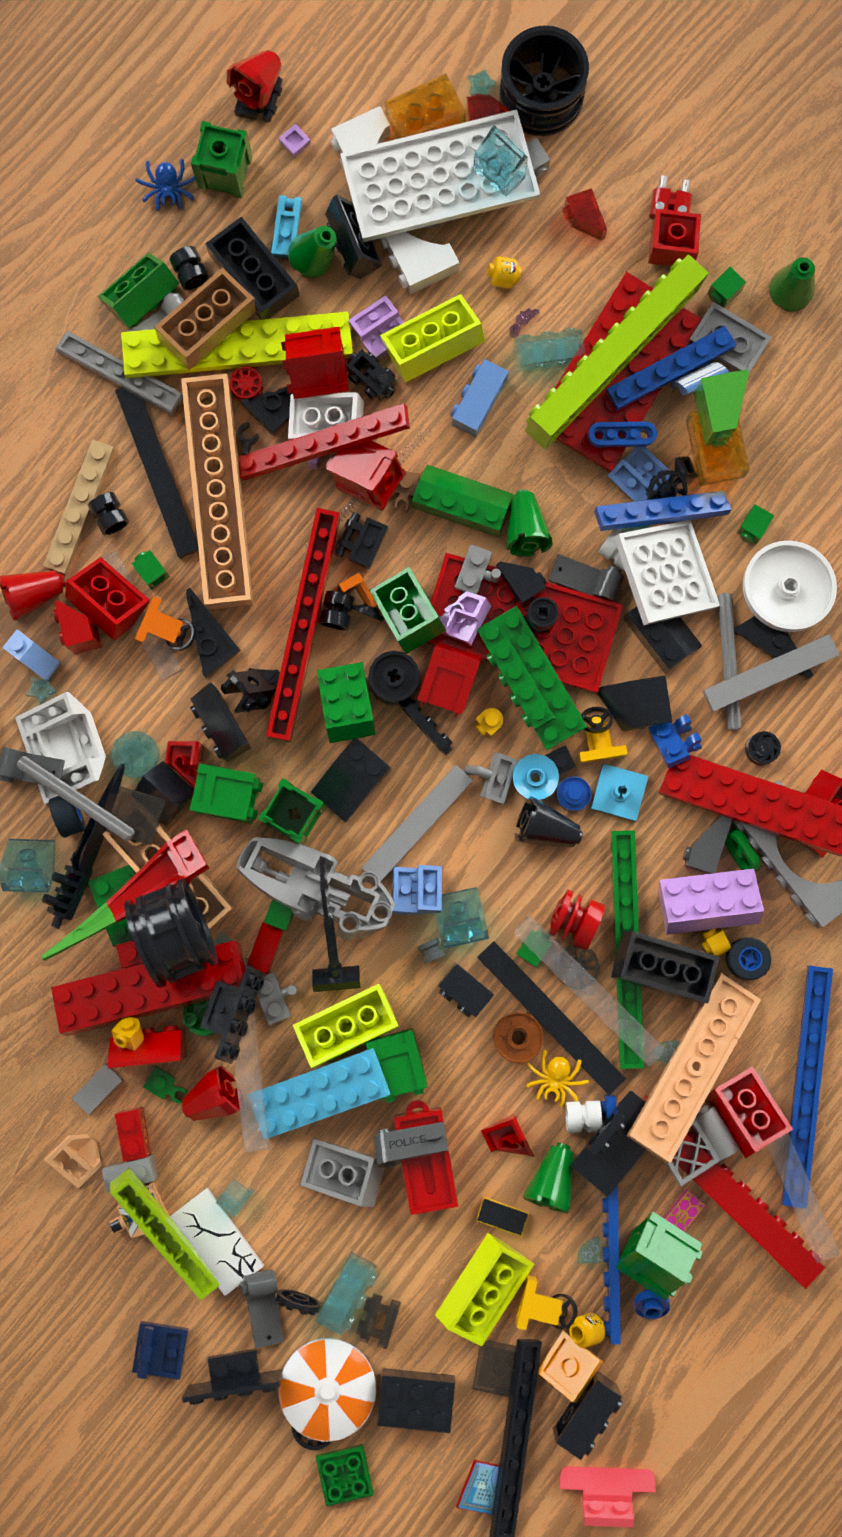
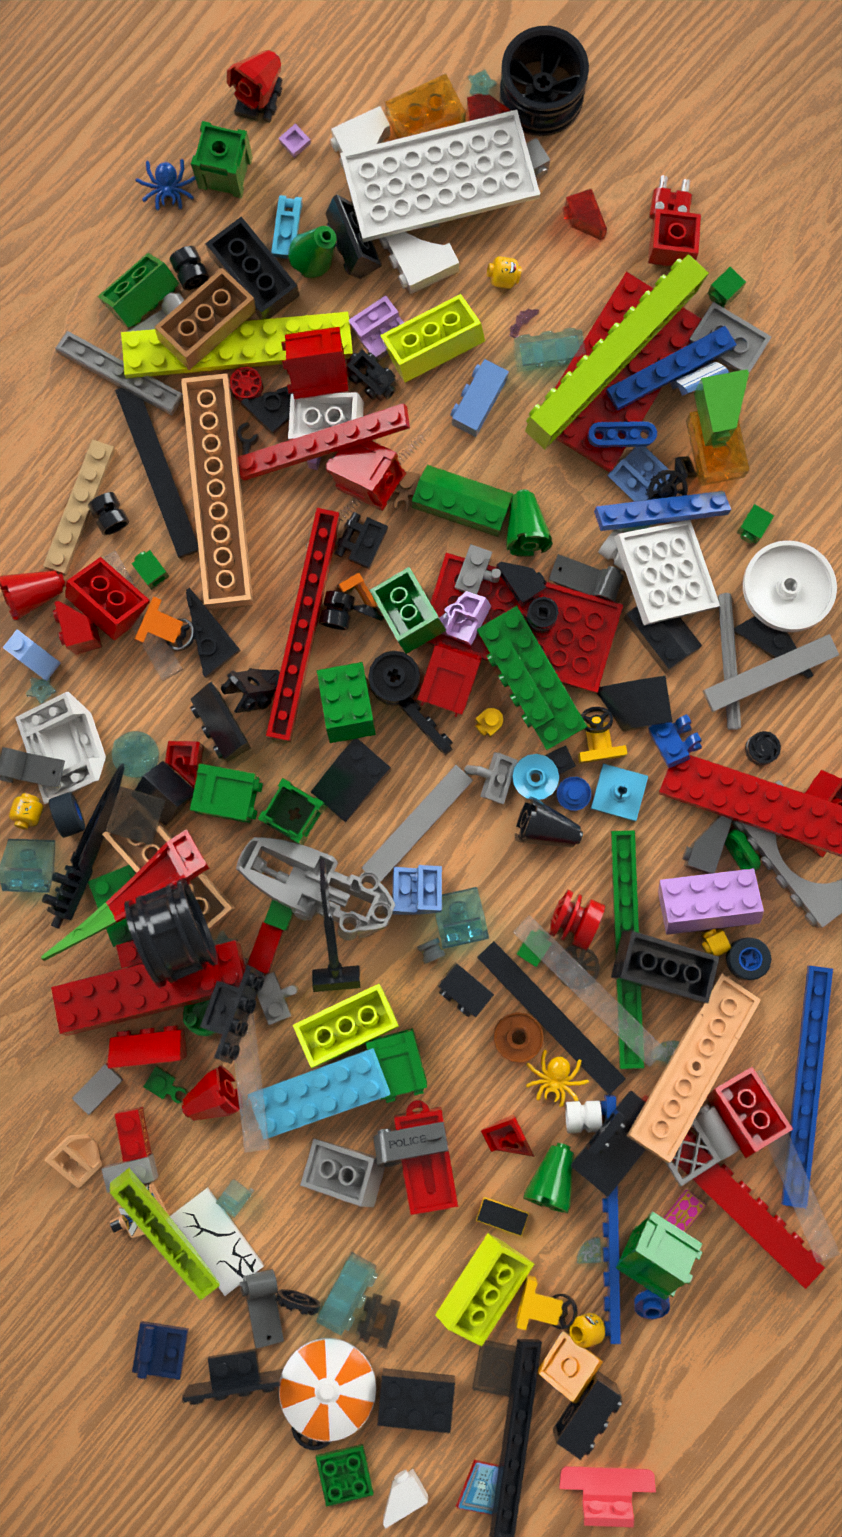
light grey axle [17,756,135,841] -> none
yellow plate [111,1017,144,1051] -> none
clear light blue slope [473,125,528,196] -> none
green cone [769,257,815,311] -> none
none -> yellow head [9,793,43,830]
none -> white slope [383,1469,428,1528]

